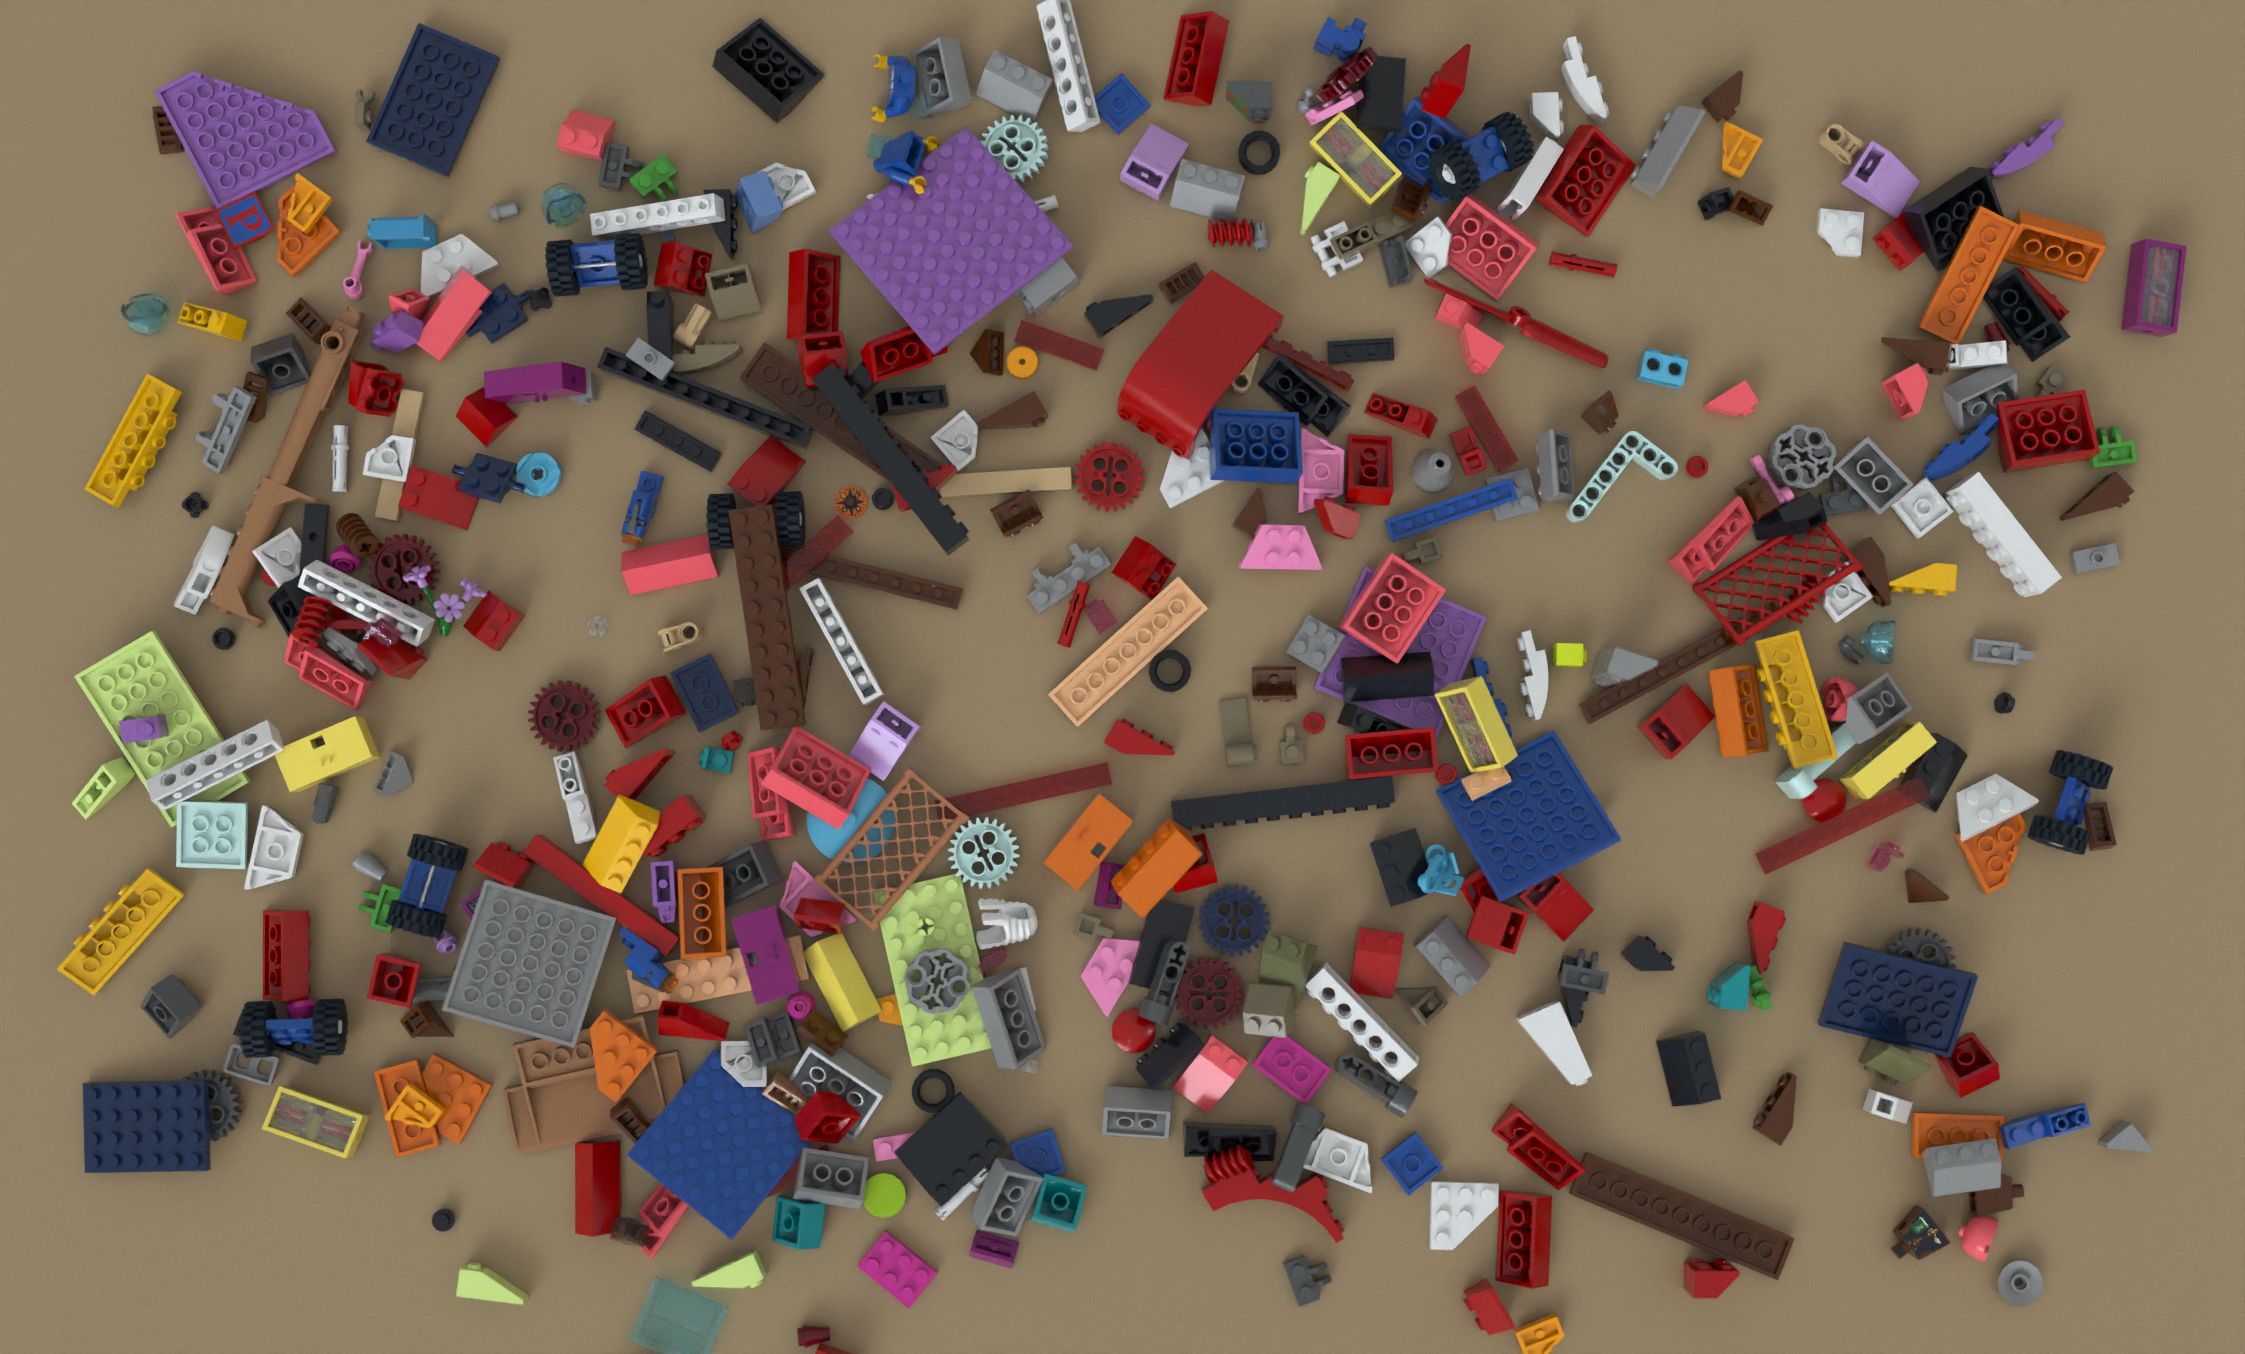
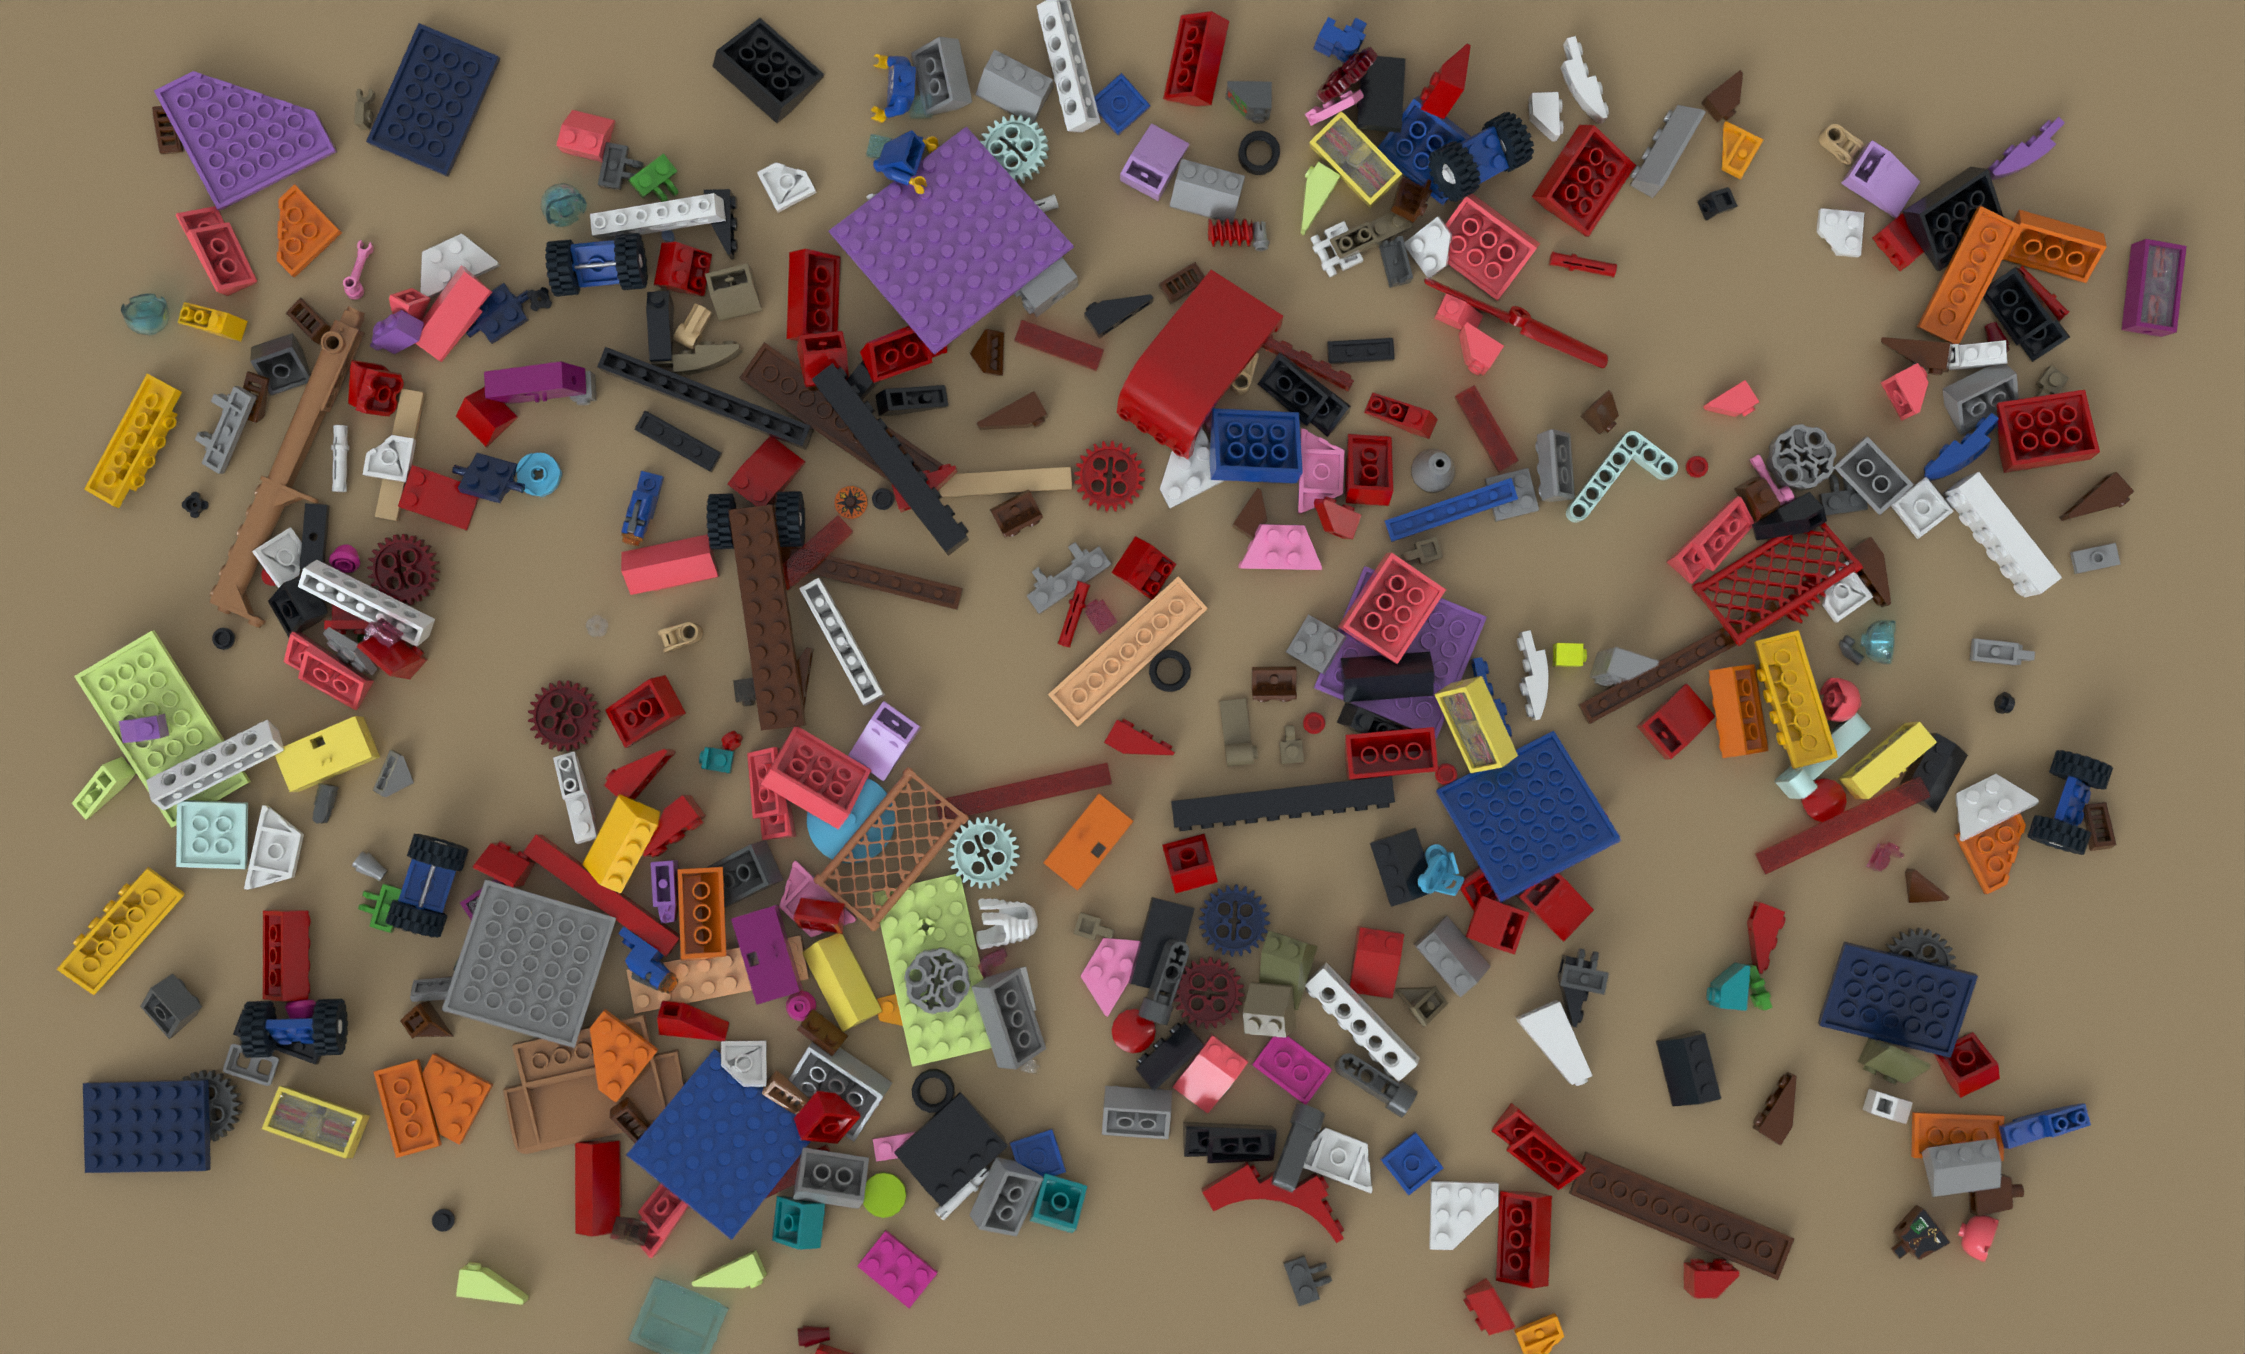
white slope [173,525,234,615] -> none
piece [215,192,275,249] -> none
light orange wing [287,173,334,234] -> none
red piece [291,596,334,647] -> none
reddish brown piece [336,513,379,558] -> none
dark azure window [367,213,436,249] -> none
red slope [367,953,421,1008] -> none
light orange wing [384,1082,446,1129] -> none
lavender plant [402,565,487,636] -> none
lavender plate [433,929,458,954] -> none
red slope [463,590,525,651] -> none
light grey pin [490,201,520,221] -> none
light grey plate [626,337,676,381] -> none
dark blue plate [671,654,740,732] -> none
medium blue slope [734,171,783,234] -> none
dark grey slope [744,1010,803,1068] -> none
white plate [930,410,979,472] -> none
magenta slope [969,1230,1019,1268] -> none
light orange piece [1006,346,1039,379] -> none
magenta slope [1094,862,1125,909] -> none
orange slope [1110,818,1202,918] -> none
red piece [1204,1144,1254,1185] -> none
light grey hinge [1297,88,1315,115] -> none
red slope [1449,426,1487,476] -> none
light nougat plate [1461,766,1512,801] -> none
white slope [1495,137,1564,223] -> none
black slope [1620,935,1675,971] -> none
medium azure brick [1635,349,1689,389] -> none
reddish brown slope [1728,190,1773,226] -> none
light grey slope [1846,672,1913,745] -> none
yellow slope [1888,563,1957,596] -> none
light grey dish [1997,1260,2043,1306] -> none
bright green hinge [2089,426,2138,469] -> none
light grey slope [2098,1120,2152,1153] -> none

